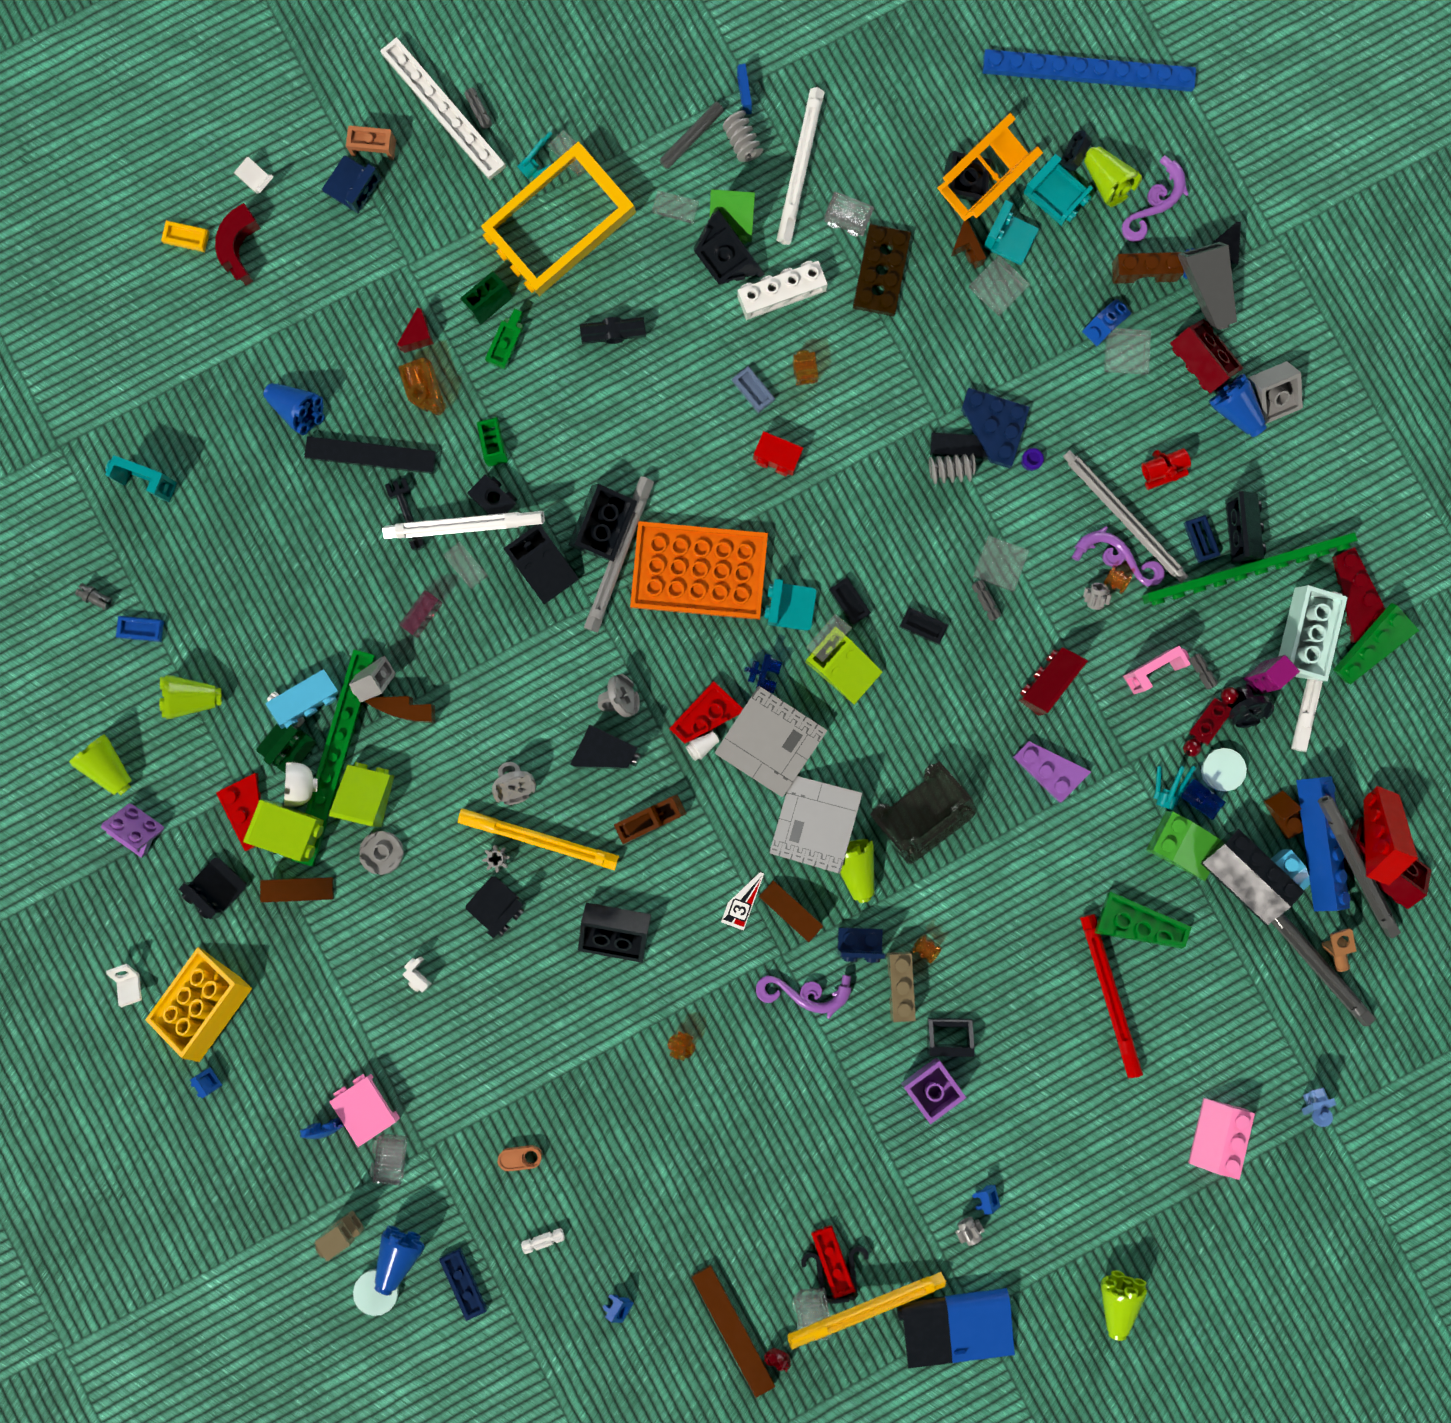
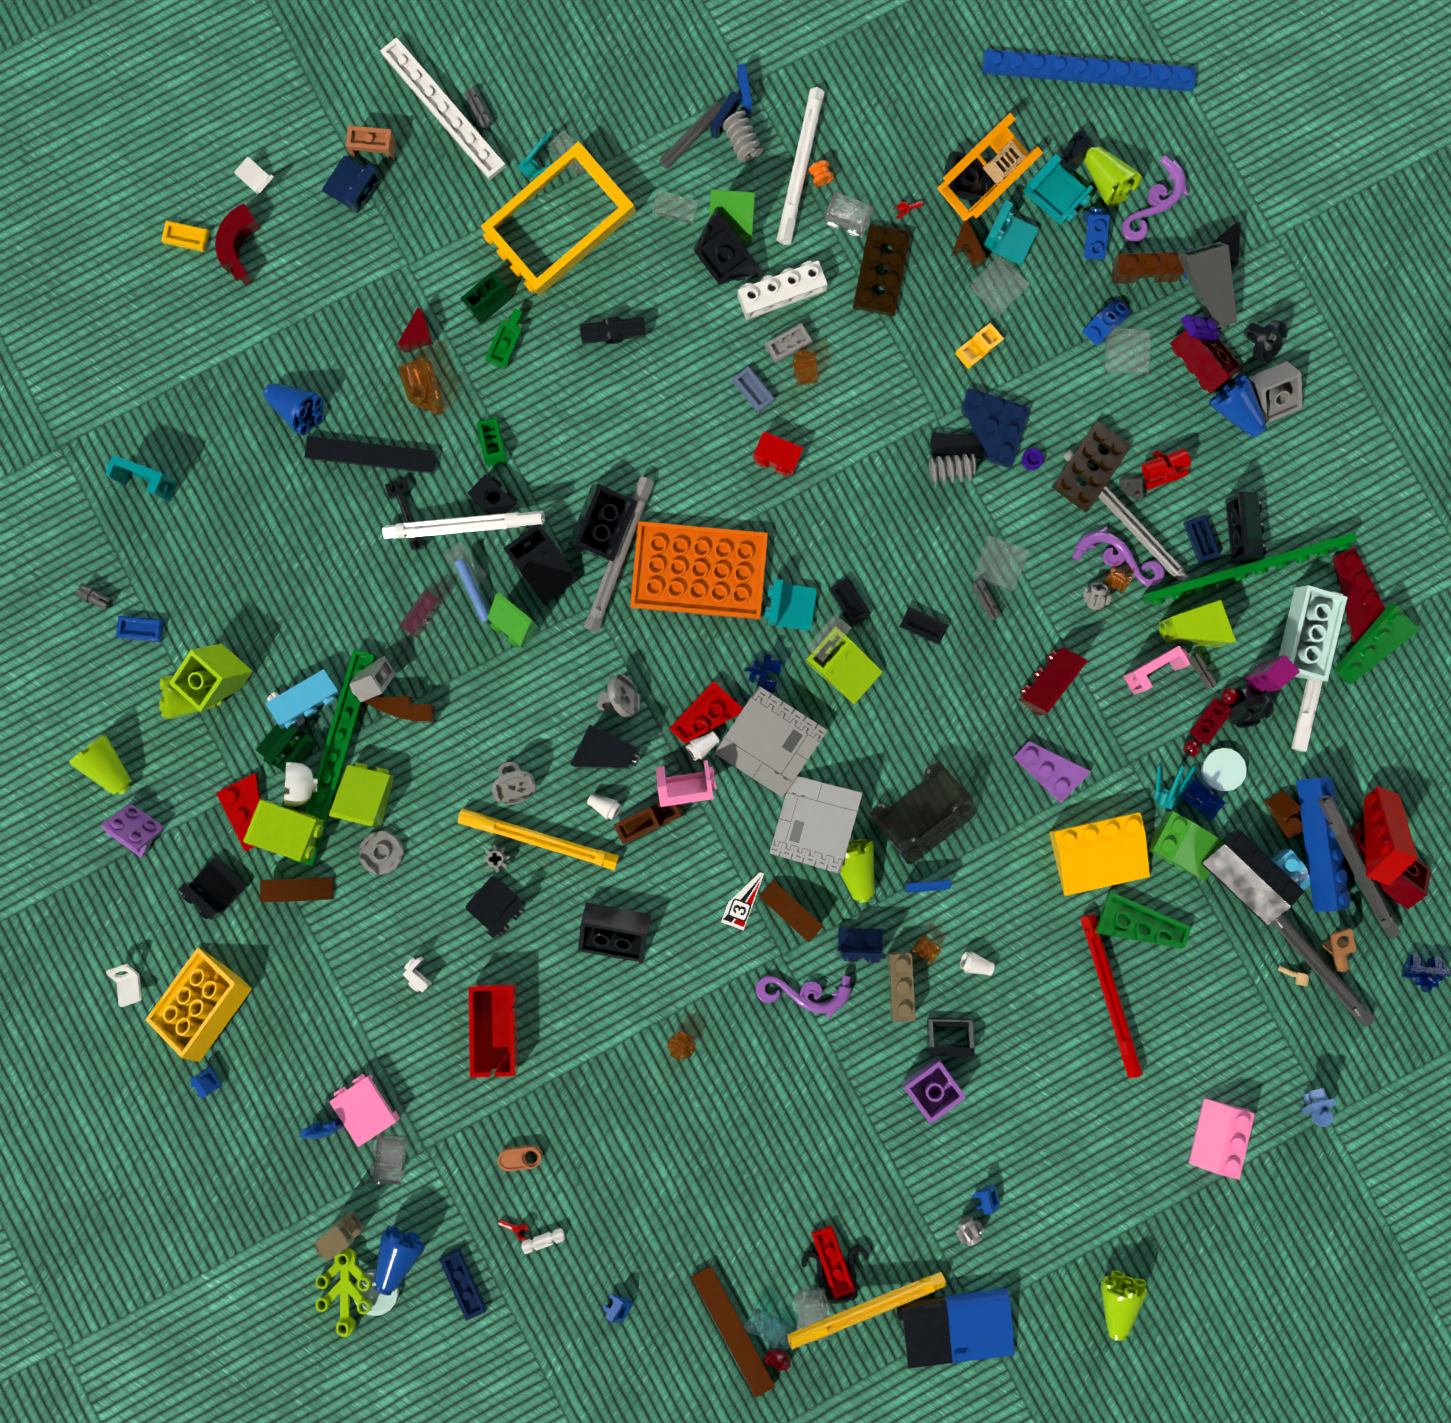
none -> lime slope [169,644,253,712]
none -> lime plant [315,1247,373,1337]
none -> medium blue piece [454,558,489,622]
none -> red piece [468,983,518,1078]
none -> bright green slope [488,592,540,648]
none -> red hand [498,1219,529,1240]
none -> white cone [587,792,621,820]
none -> bright pink panel [656,760,717,807]
none -> dark blue tile [710,91,740,139]
none -> clear light blue slope [744,1308,797,1351]
none -> light grey plate [765,323,813,364]
none -> orange wheel [808,160,834,187]
none -> red hand [893,201,924,219]
none -> blue tile [904,880,951,893]
none -> yellow slope [955,323,1004,369]
none -> white cone [960,951,995,976]
none -> tan slope [983,140,1025,184]
none -> yellow slope [1049,813,1150,896]
none -> dark brown plate [1051,421,1131,513]
none -> blue bracket [1082,207,1110,259]
none -> dark grey tile [1119,478,1144,500]
none -> lime slope [1159,600,1236,648]
none -> dark purple plate [1181,314,1221,341]
none -> black tile [1244,320,1288,363]
none -> tan hand [1277,965,1309,986]
none -> clear blue hips [1401,955,1451,993]

